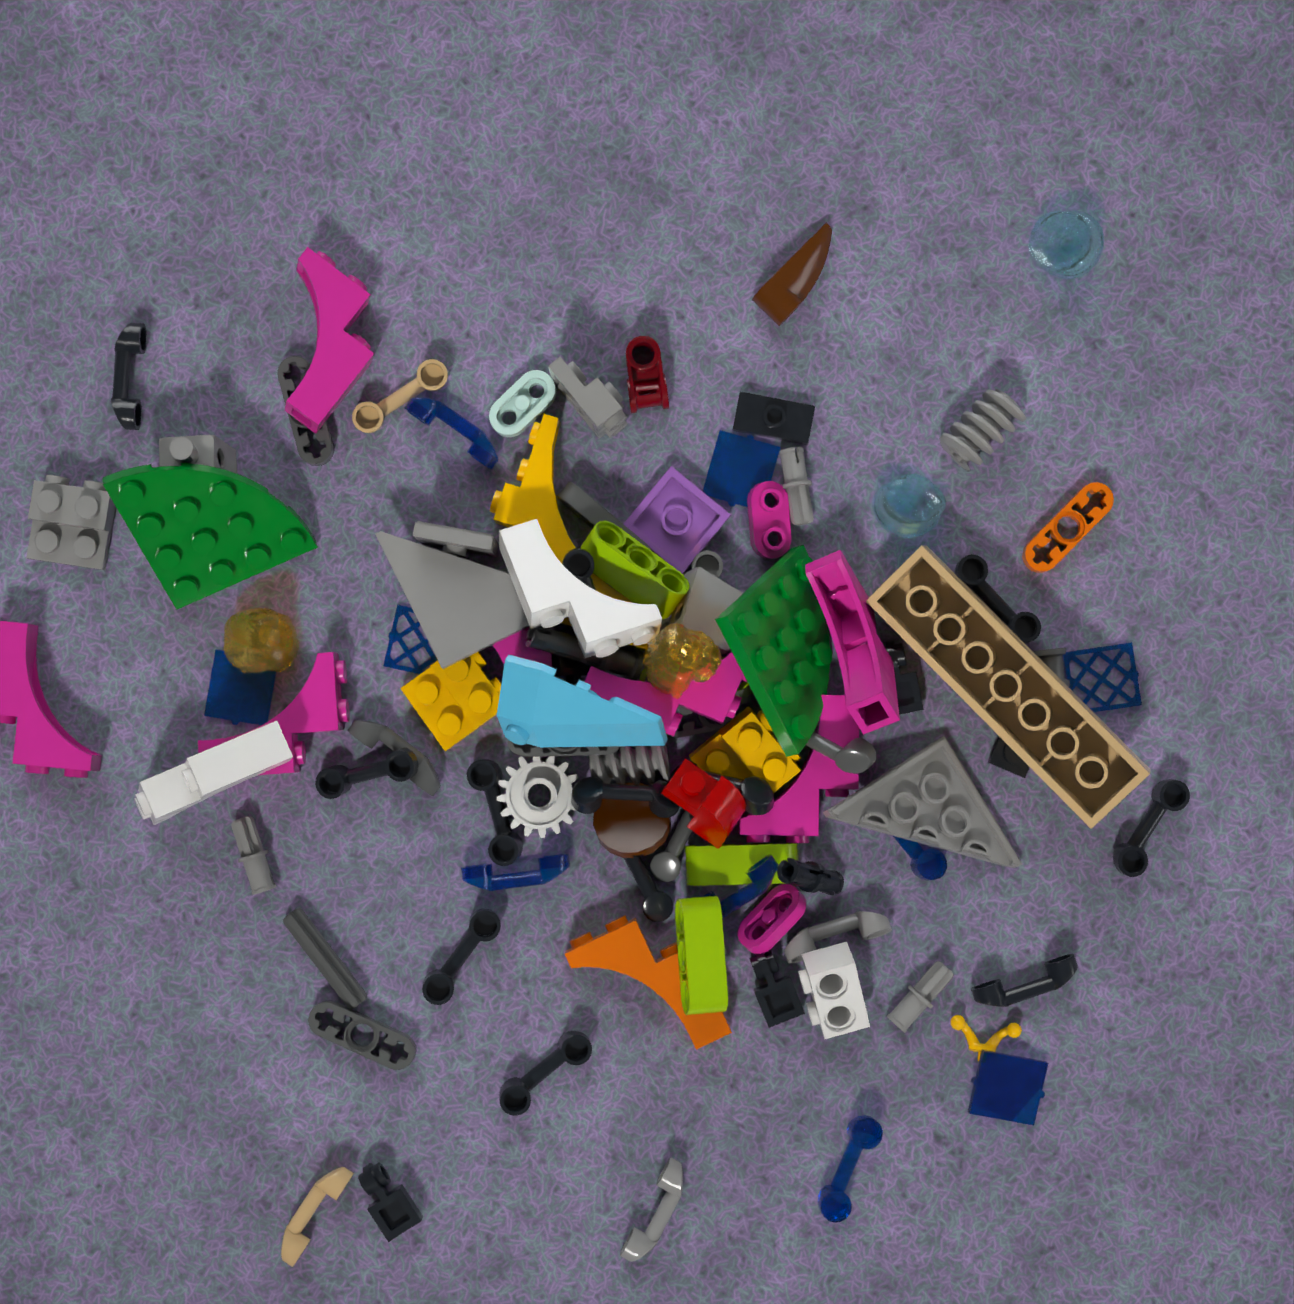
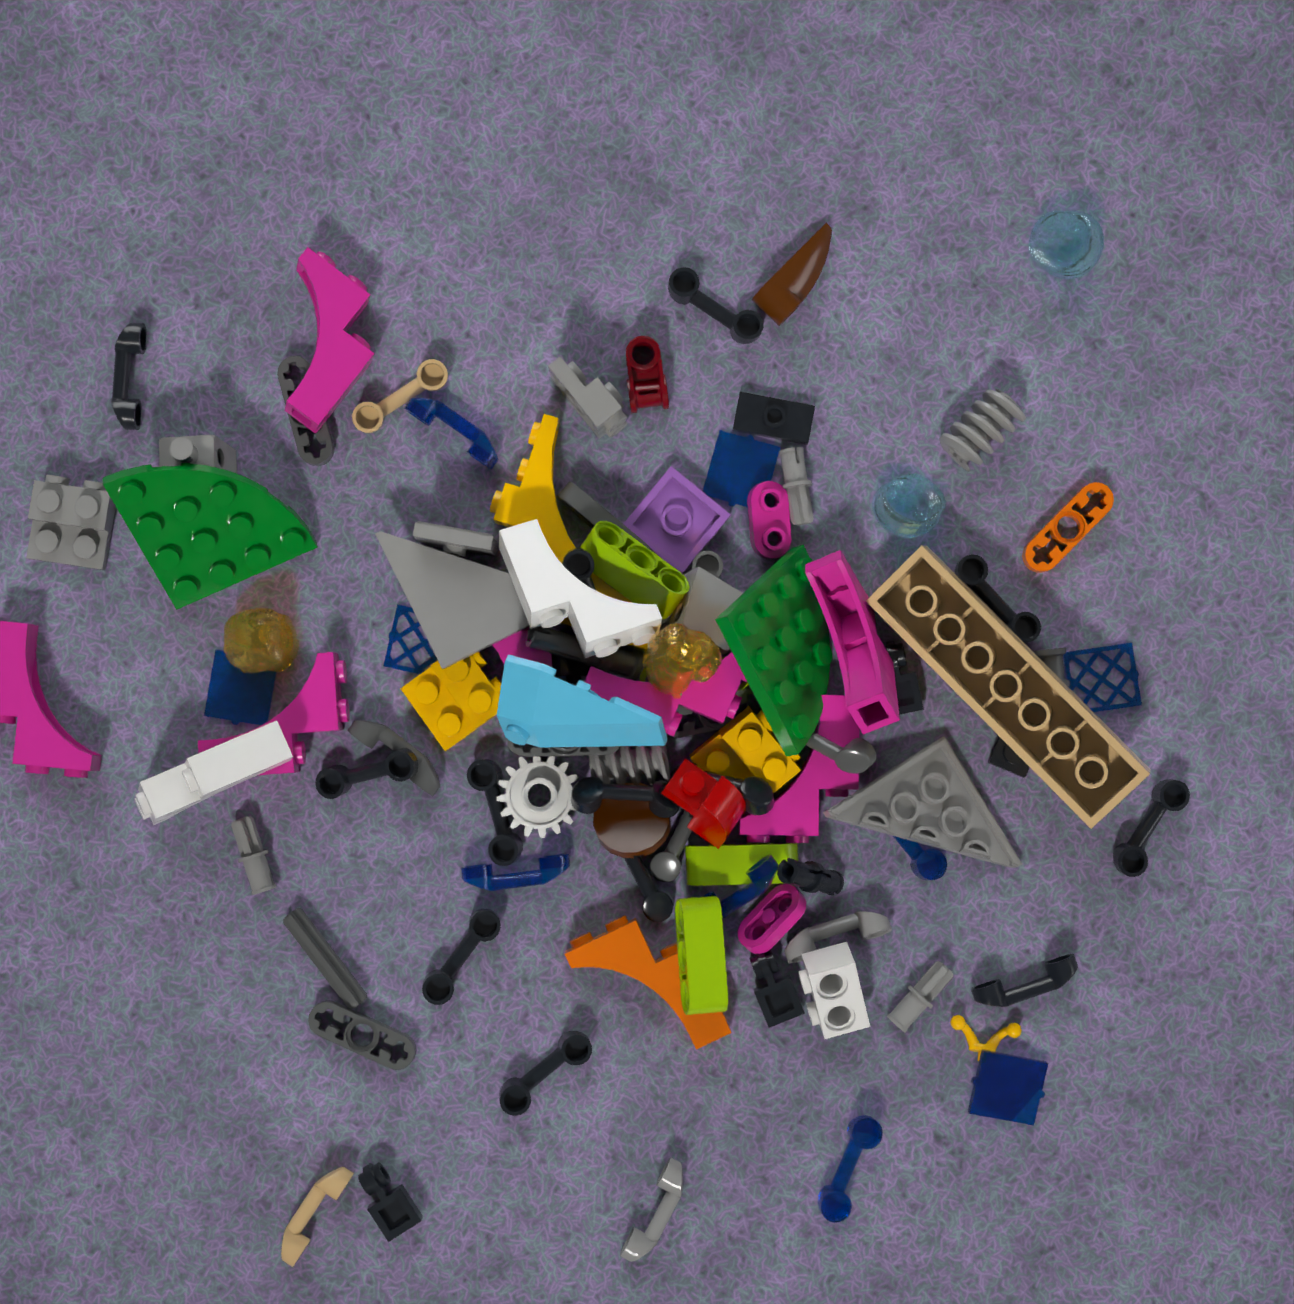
light aqua plate [489,370,556,437] -> none
none -> black bar [668,267,764,344]

